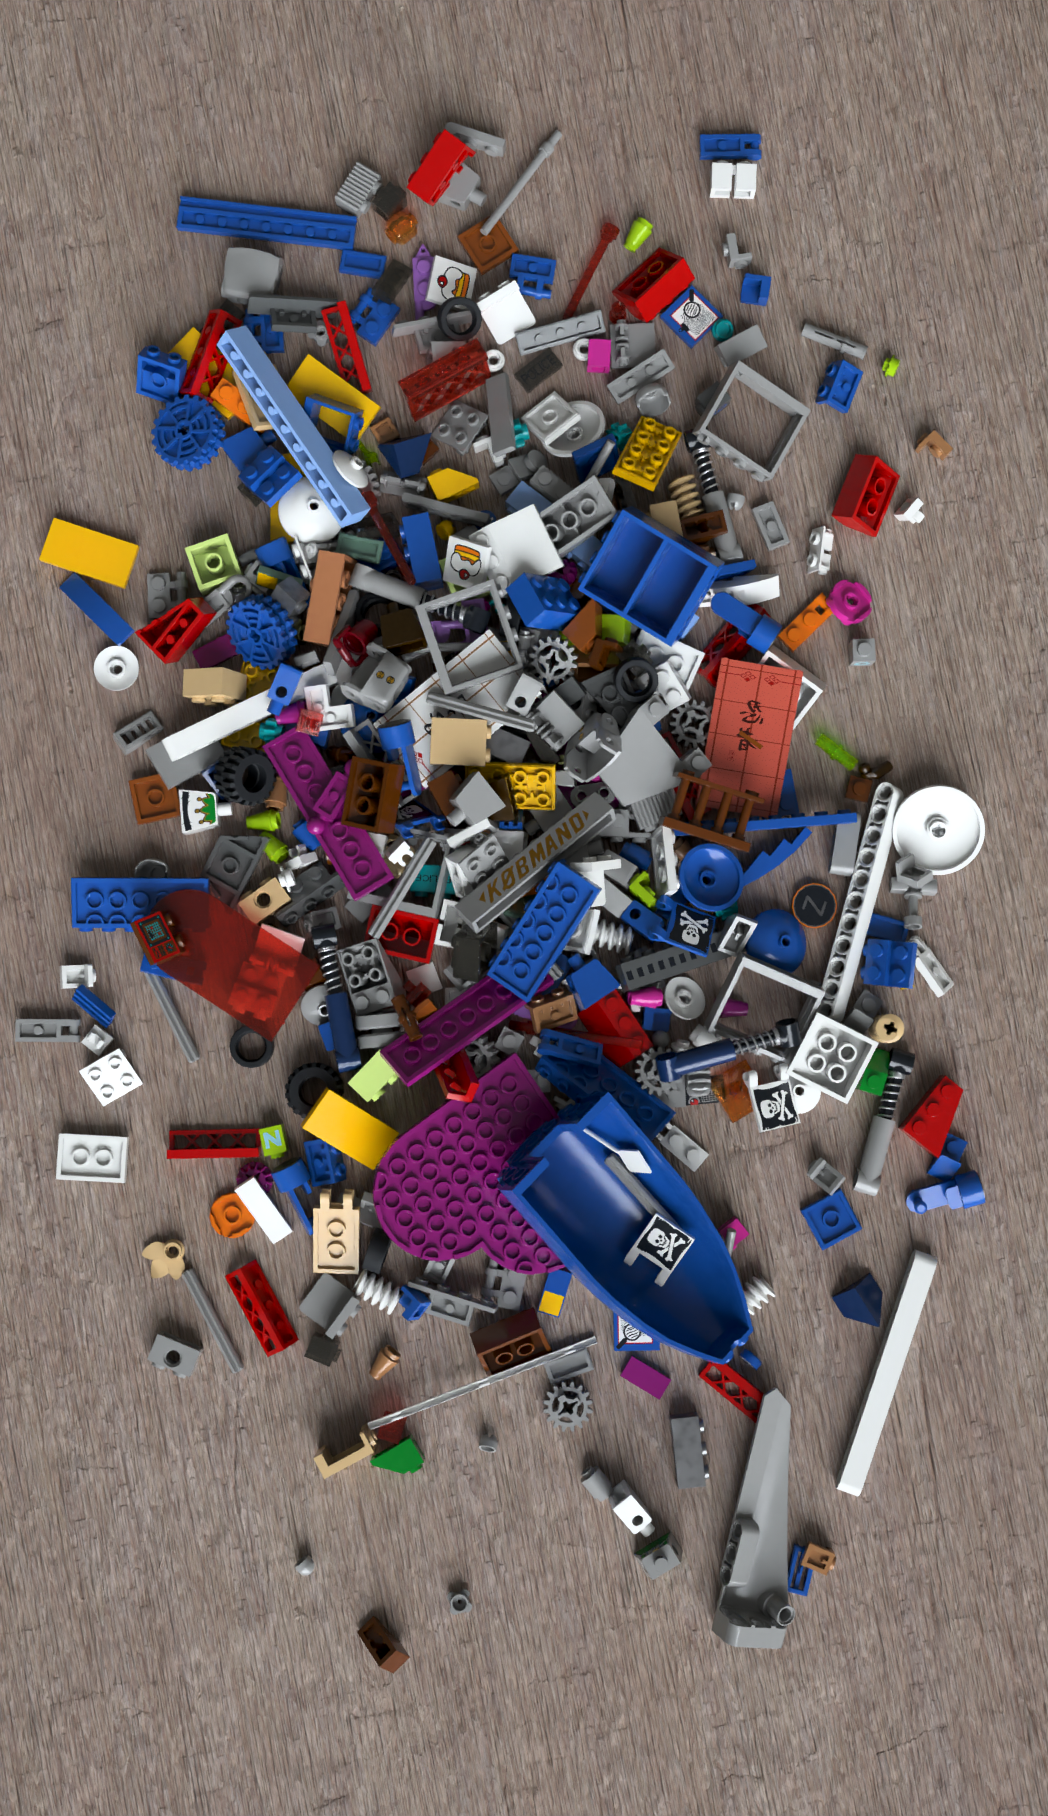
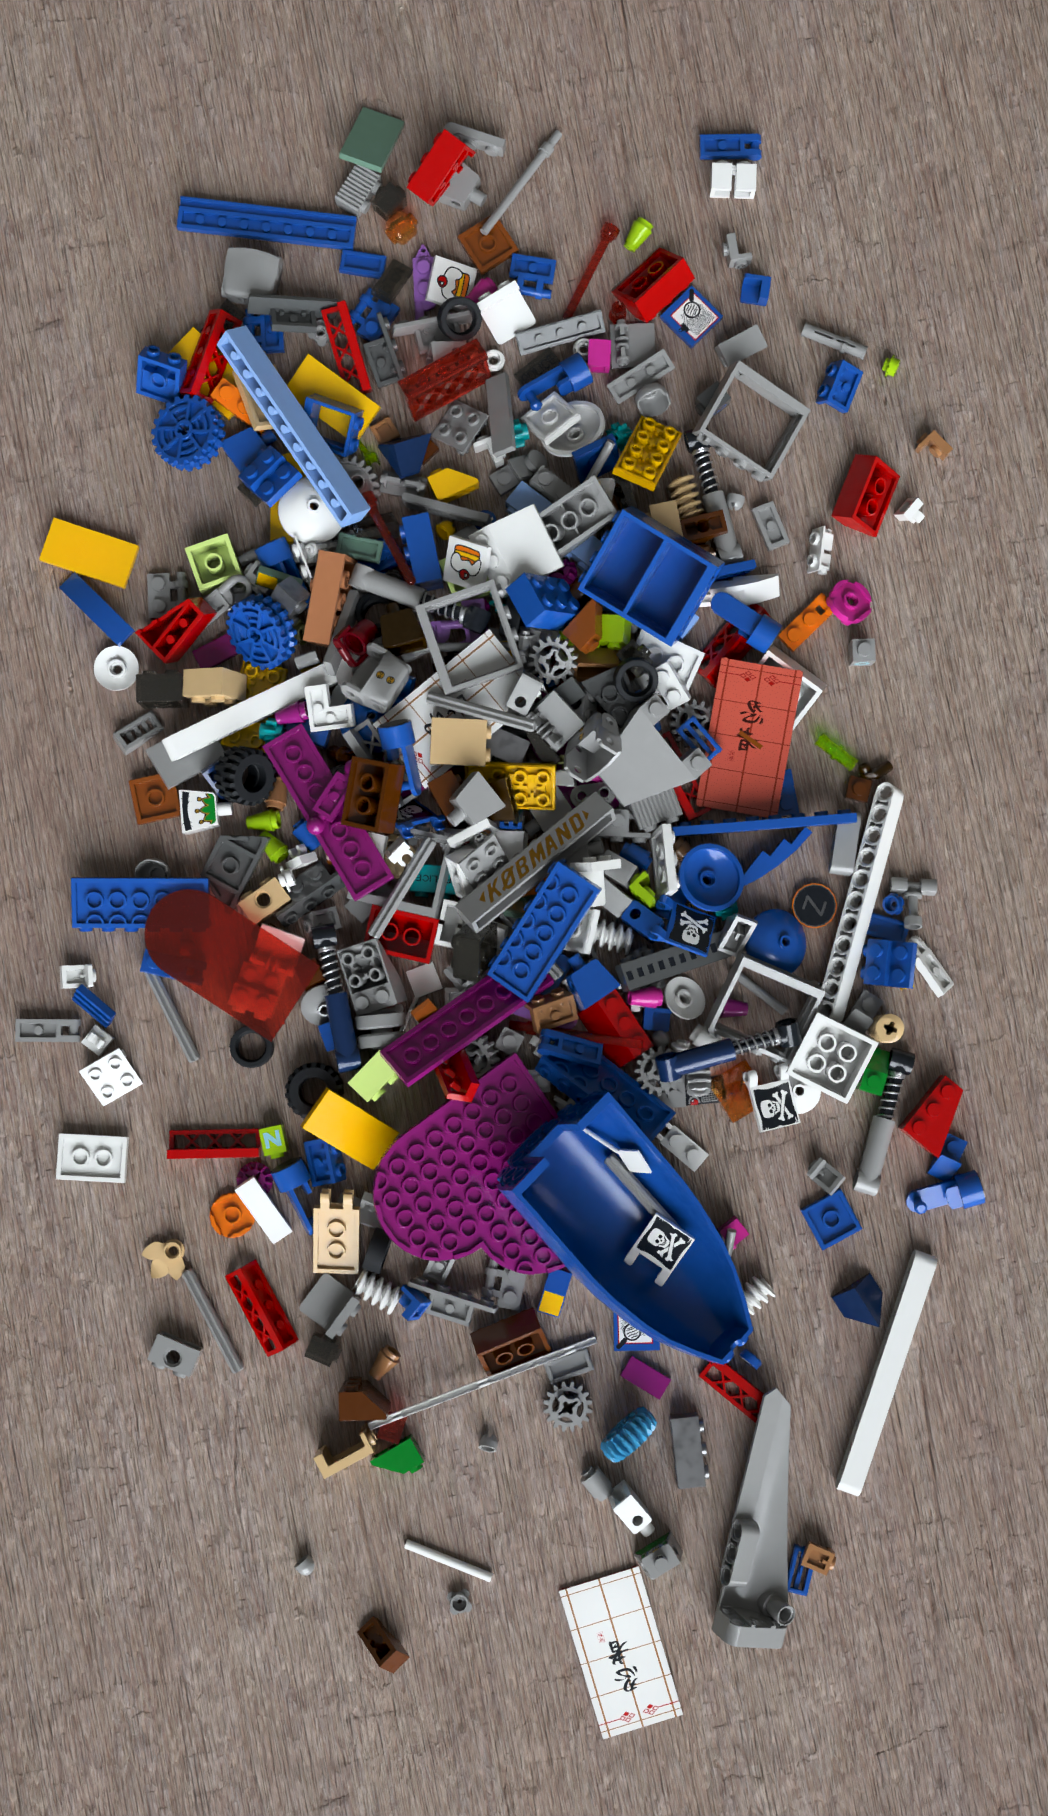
slope [130,910,186,965] -> none
torso [267,662,304,716] -> none
clear red tile [295,708,324,737] -> none
white dish [332,450,368,488] -> none
reddish brown pin [391,994,423,1042] -> none
clear red tile [403,980,431,1008] -> none
reddish brown bracket [588,637,624,672] -> none
reddish brown fence [657,769,765,852] -> none
teal plate [711,319,734,342] -> none
white dish [892,785,985,875] -> none
light grey bracket [895,853,933,889] -> none
none -> clear smoke brick [136,670,189,709]
none -> reddish brown slope [338,1376,391,1421]
none -> sand green tile [339,107,404,173]
none -> dark grey bracket [363,312,413,403]
none -> white bar [404,1539,493,1582]
none -> dark pink cone [465,277,497,303]
none -> blue piece [517,352,593,411]
none -> white piece [559,1565,683,1739]
none -> dark azure gear [600,1407,657,1463]
none -> blue tile [676,715,723,761]
none -> light grey bar [737,972,788,1015]
none -> blue plate [882,893,904,915]

